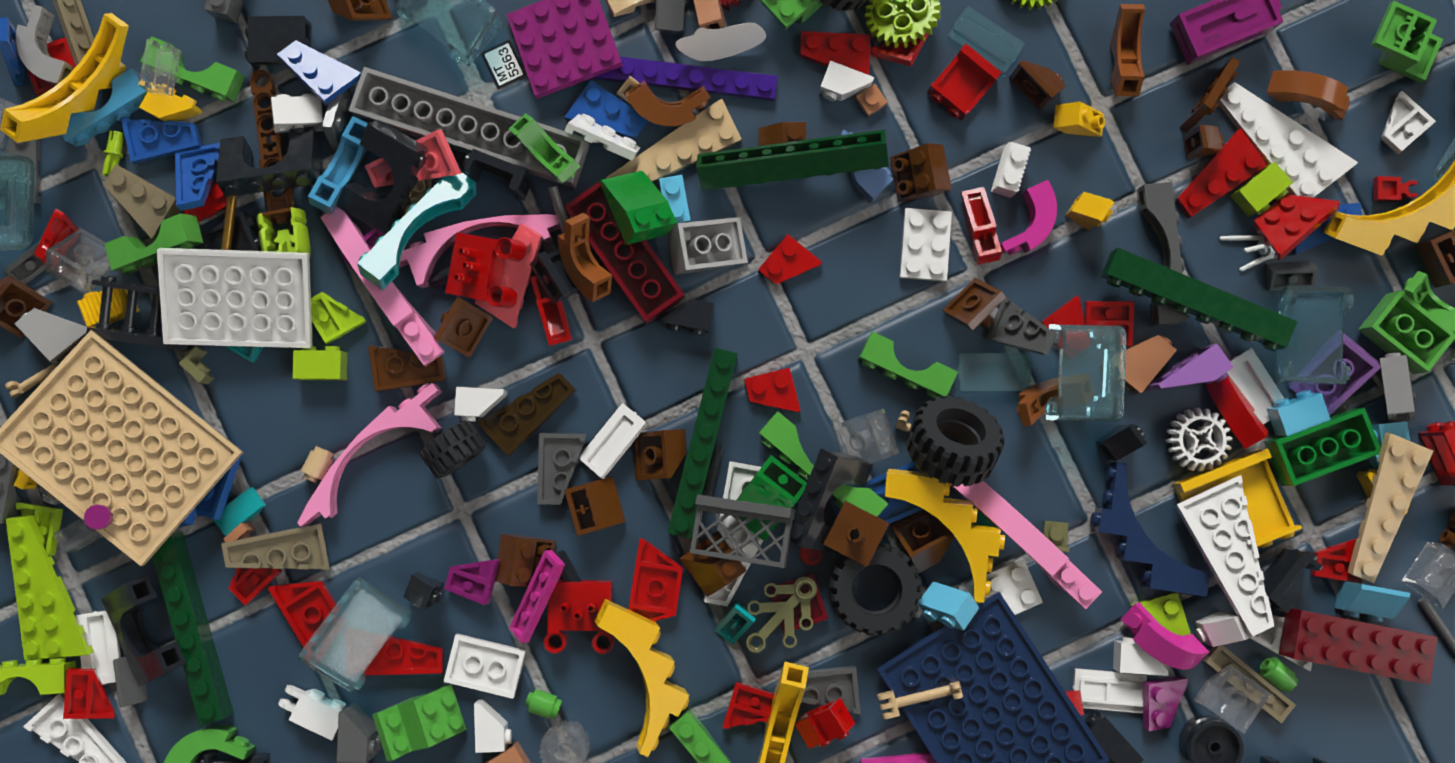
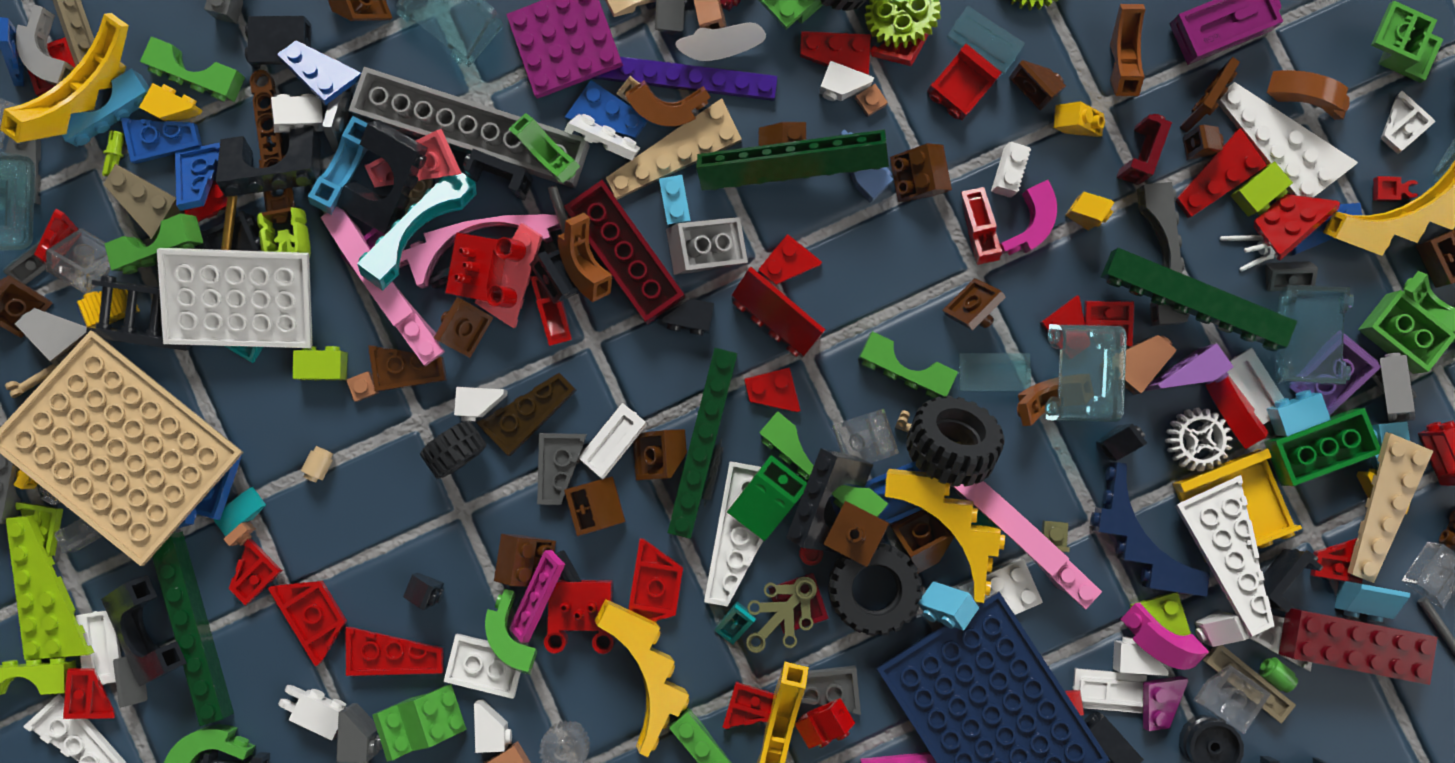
magenta tile [84,505,113,530] -> none
clear hinge [138,39,181,96] -> none
olive bracket [179,346,214,385] -> none
dark tan wing [221,523,330,570] -> none
bright pink slope [297,383,443,527] -> none
clear light blue windscreen [298,577,411,692] -> none
lime wing [311,292,367,345] -> none
magenta wing [444,559,501,605] -> none
sticker [481,40,527,89] -> none
bright green brick [525,689,562,719] -> none
green slope [600,171,677,245] -> none
reddish brown slope [680,530,746,597] -> none
dark grey fence [690,495,796,568] -> none
tan hinge [877,681,963,719] -> none
white plate [899,208,952,282] -> none
dark grey wing [986,297,1057,356] -> none
none -> nougat plate [346,371,379,402]
none -> bright green arch [485,589,537,675]
none -> red slope [731,267,826,358]
none -> dark red panel [1116,114,1172,185]

